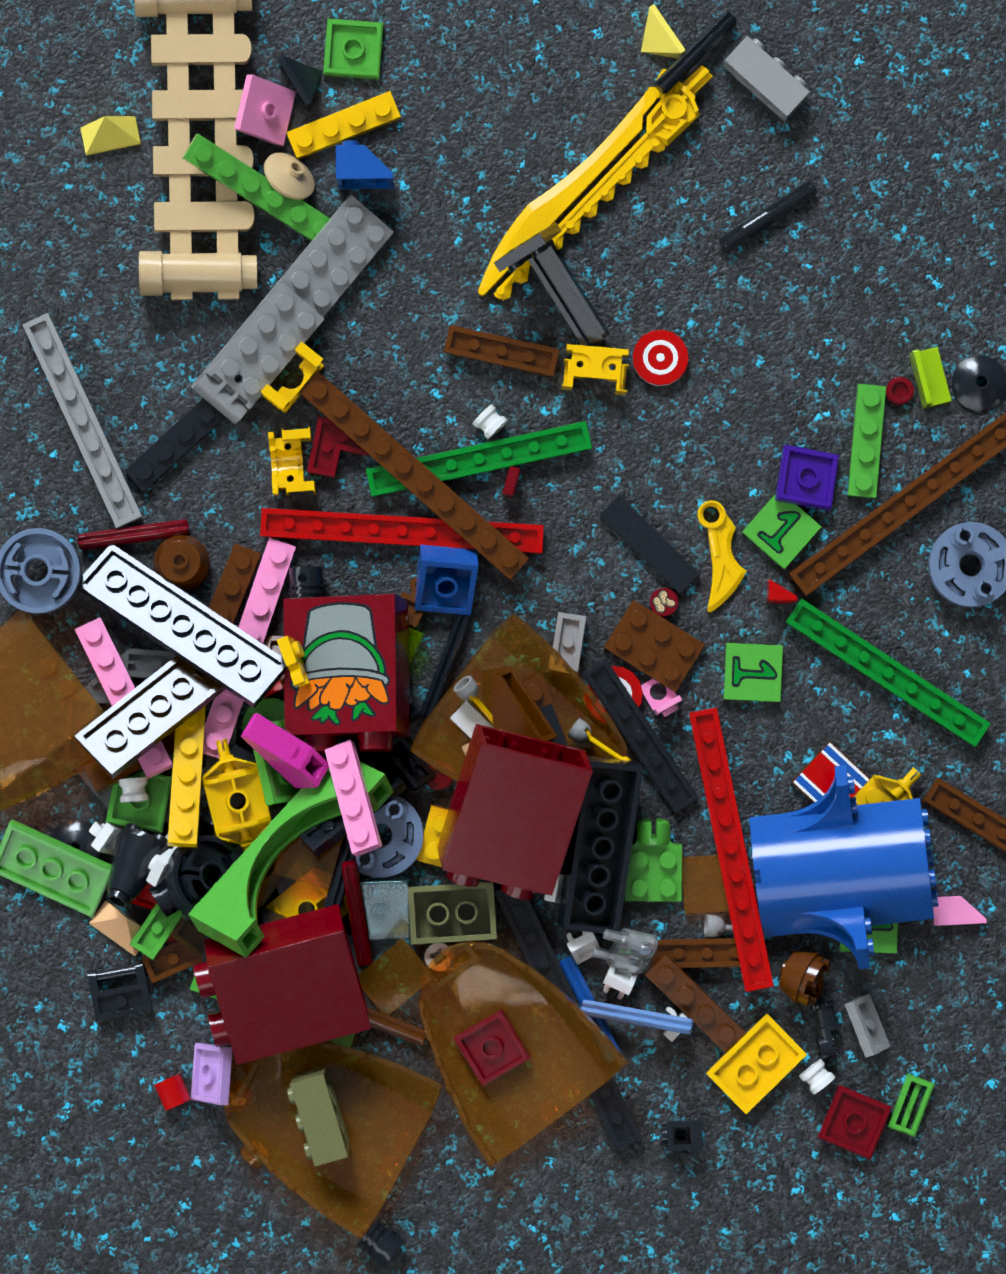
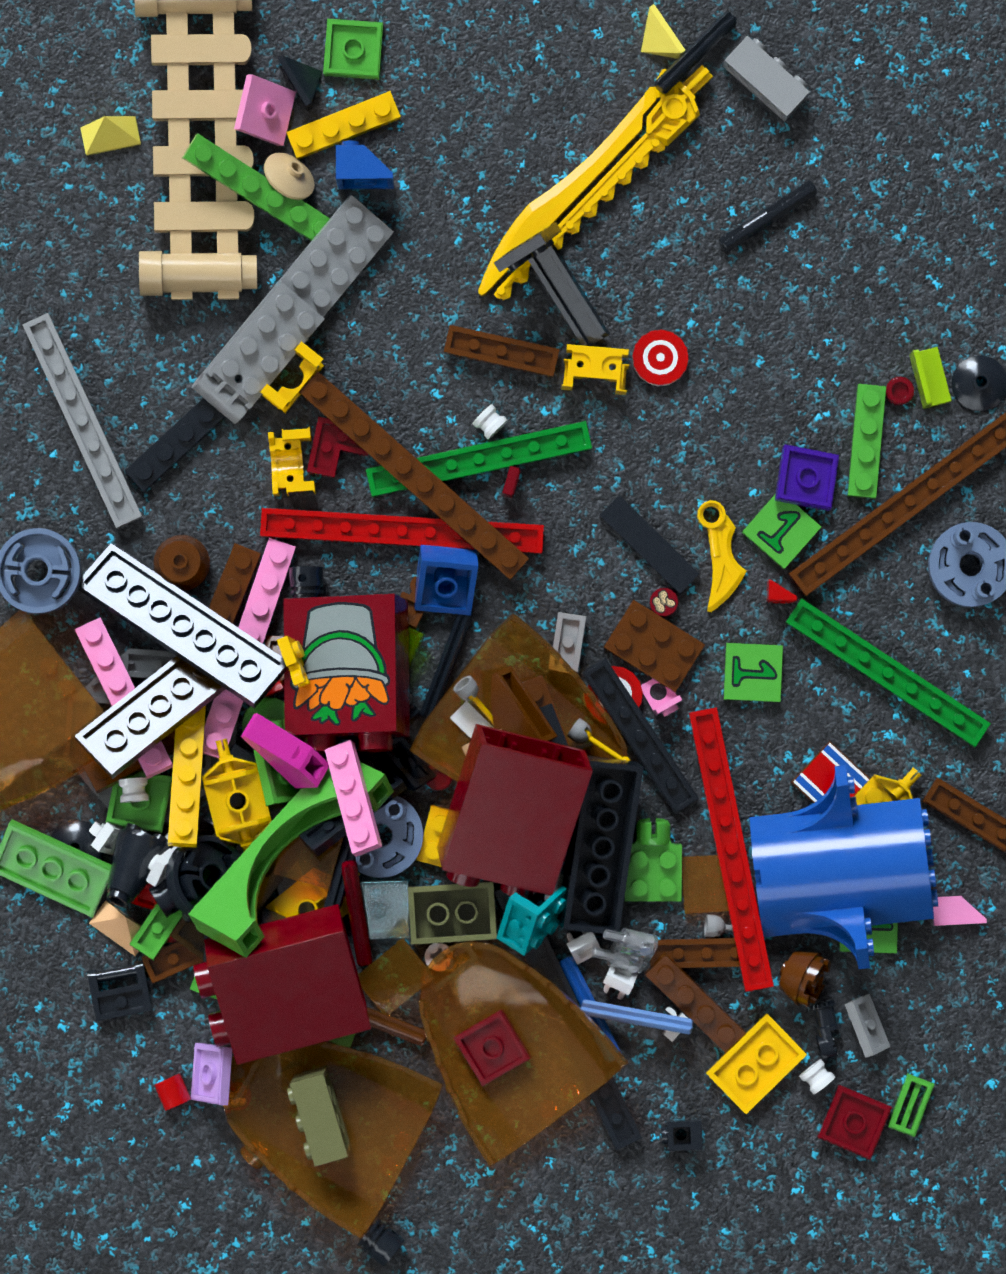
dark red axle [78,519,189,550] -> none
none -> teal bracket [496,886,567,956]

